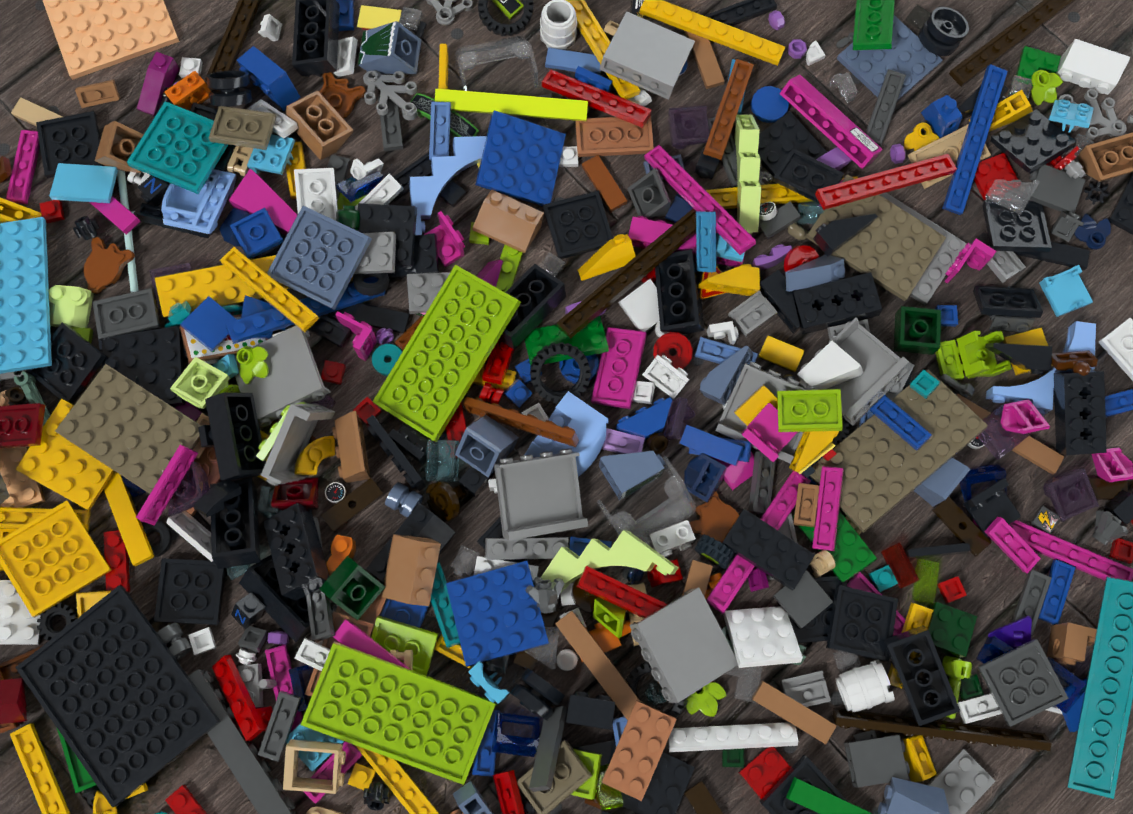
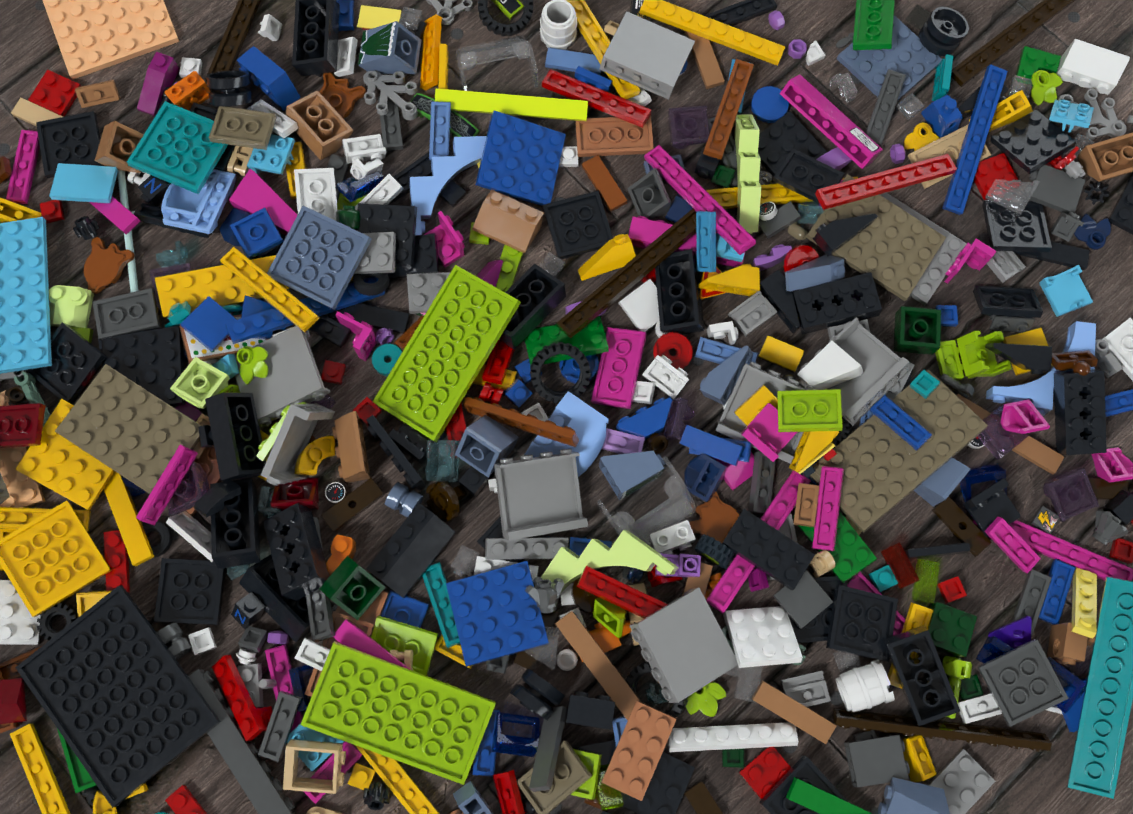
medium nougat slope [381,534,441,606] -> none
medium azure piece [468,661,510,704] -> none
none -> red plate [28,69,82,117]
none -> clear light blue bracket [156,241,188,268]
none -> white bracket [342,134,386,164]
none -> light orange plate [420,14,442,90]
none -> medium lavender slope [655,553,701,577]
none -> dark green tile [711,164,737,188]
none -> clear plate [896,93,924,120]
none -> teal plate [932,54,953,101]
none -> light yellow plate [1071,567,1097,639]
none -> light grey plate [1095,339,1123,378]

